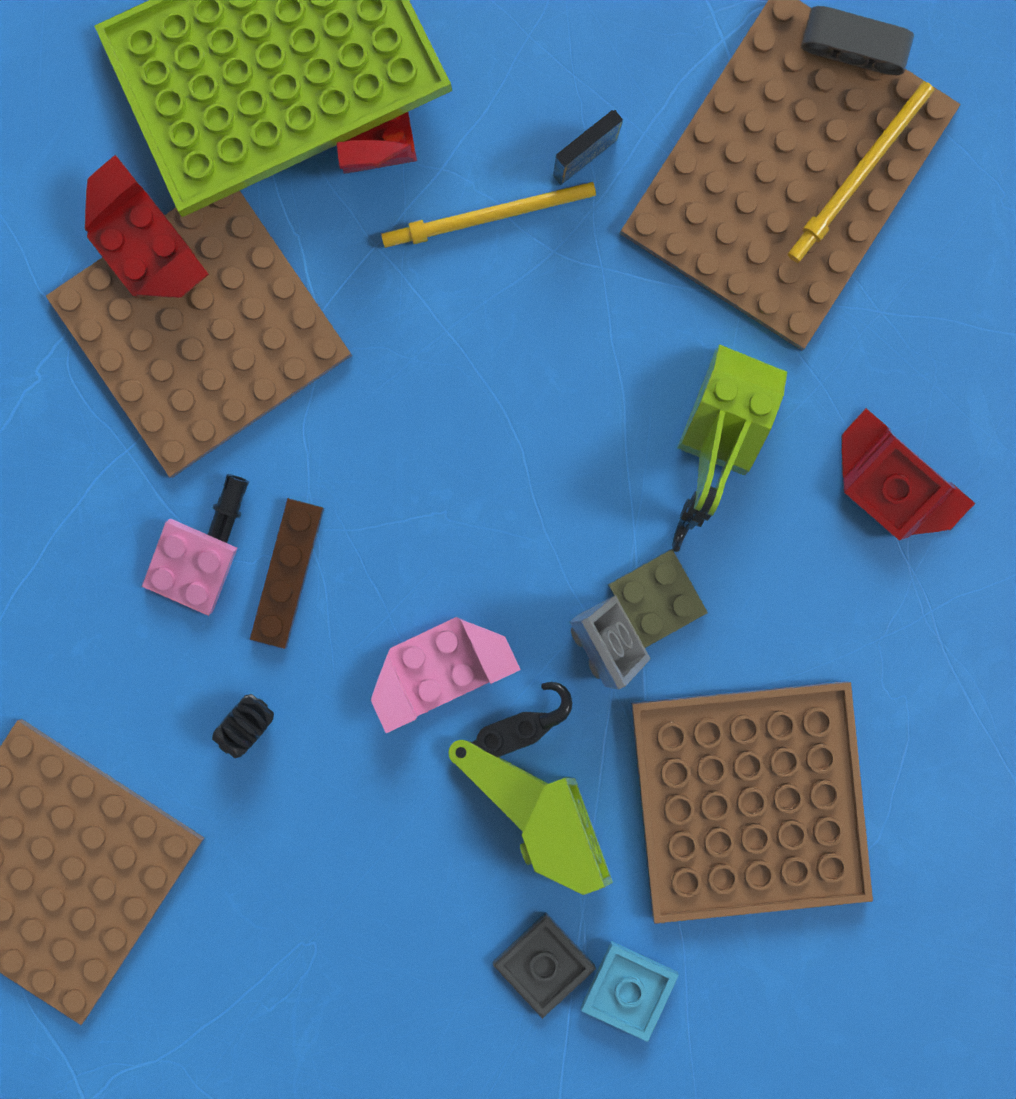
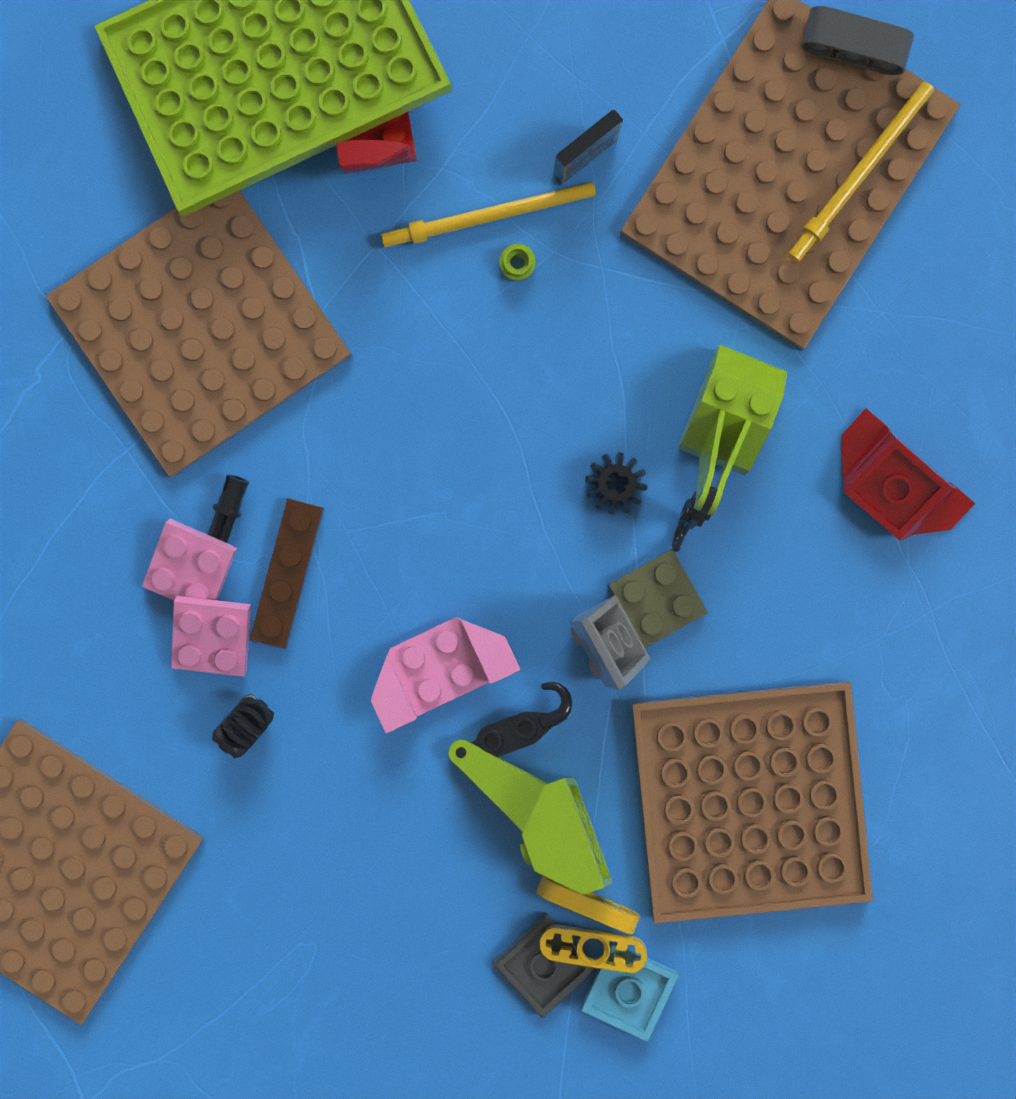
red piece [85,155,209,298] -> none
none -> bright pink plate [171,596,251,677]
none -> lime plate [499,244,536,281]
none -> yellow beam [536,876,641,934]
none -> yellow beam [540,924,647,973]
none -> black gear [585,452,647,515]

